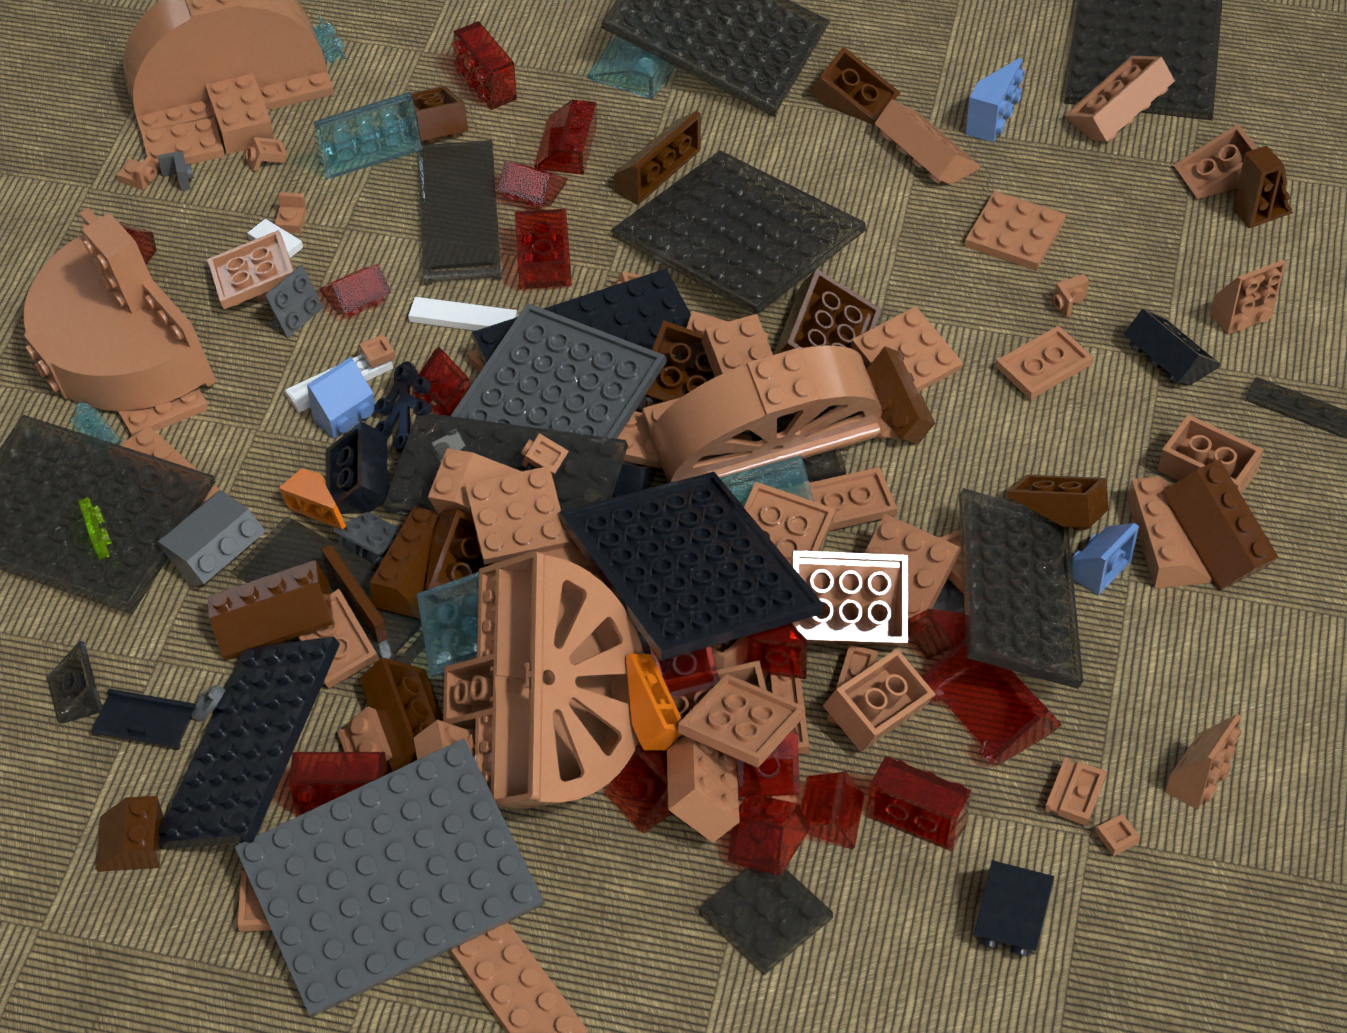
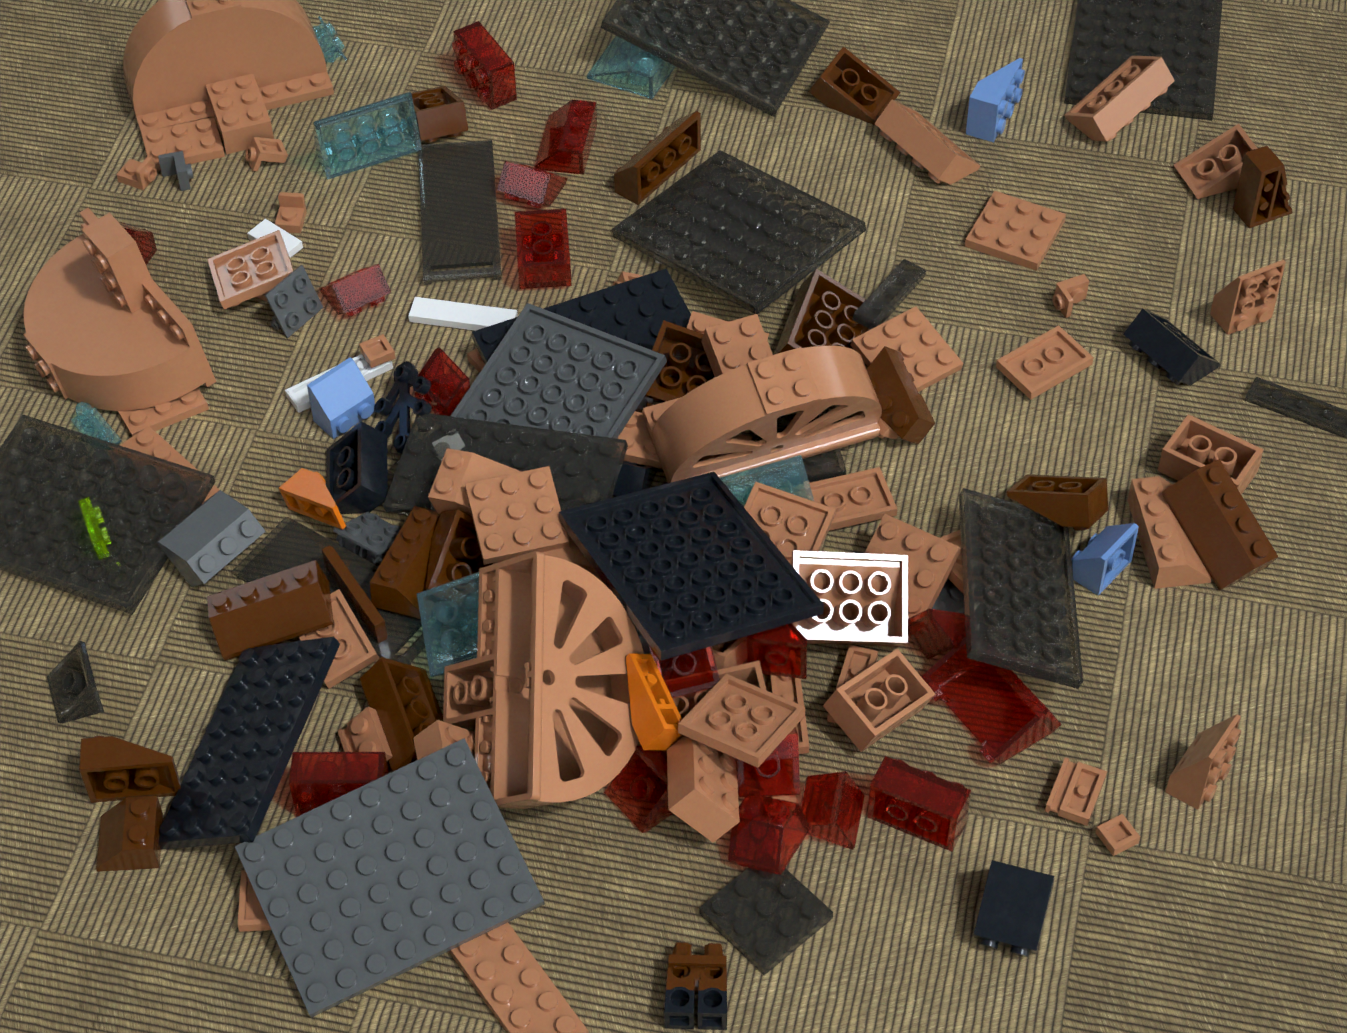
black door [91,689,195,750] -> none
dark grey tile [191,685,225,722] -> none
nougat bracket [521,433,569,477] -> none
none -> reddish brown slope [79,736,181,803]
none -> hips [664,942,727,1030]
none -> clear smoke tile [852,259,927,329]

